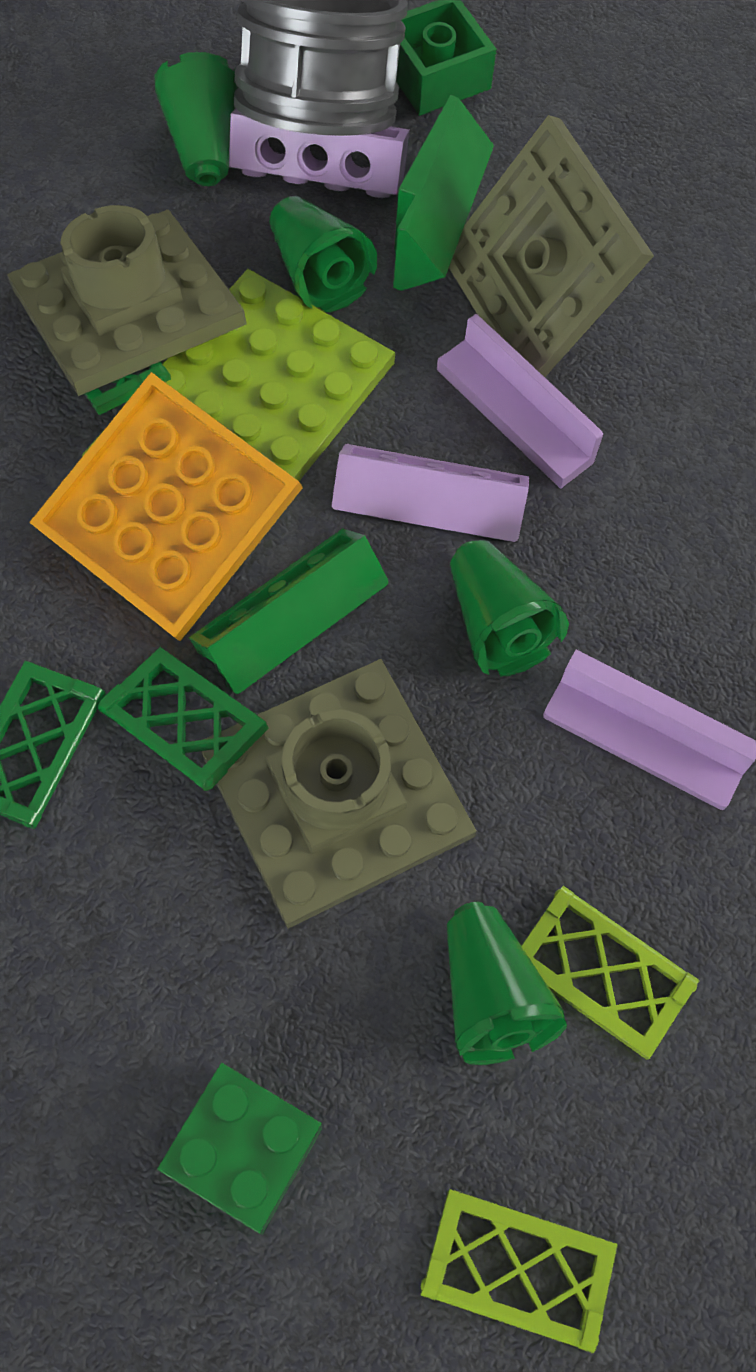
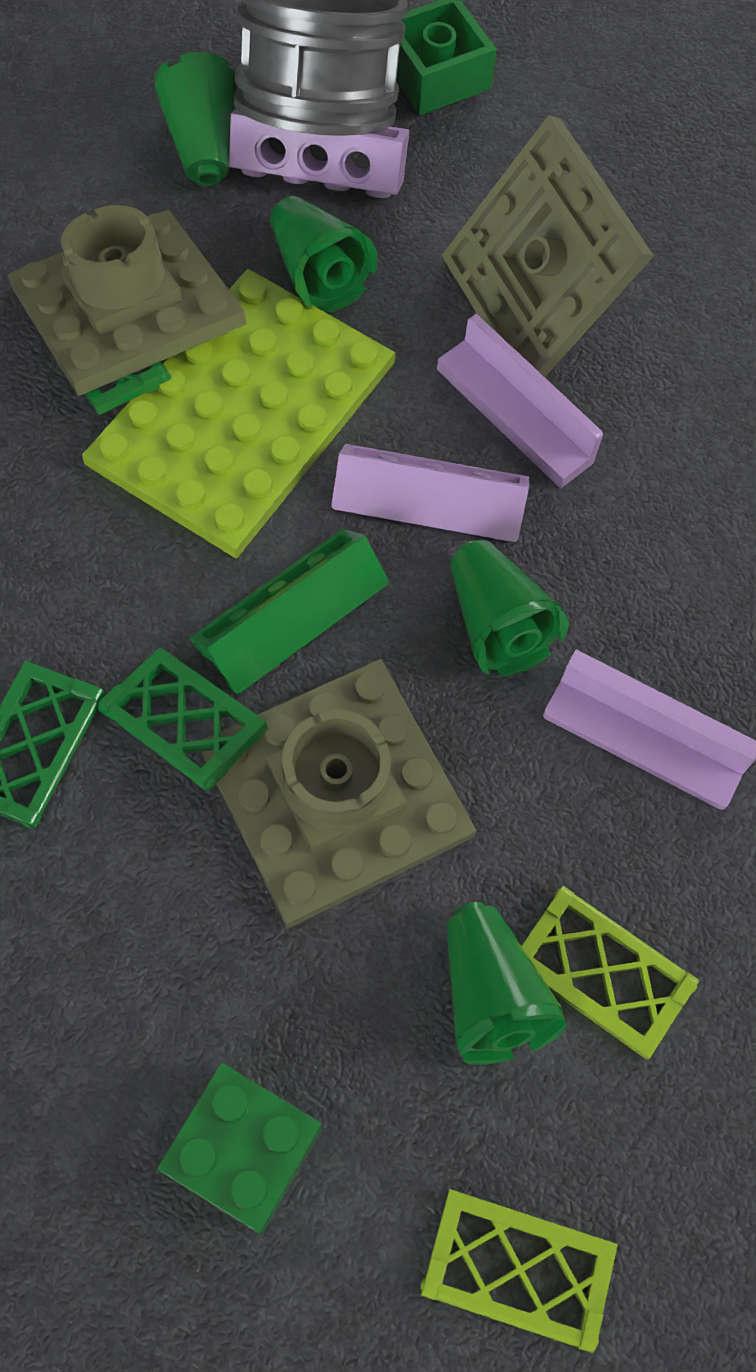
light orange plate [29,372,303,641] -> none
green slope [393,95,494,291] -> none

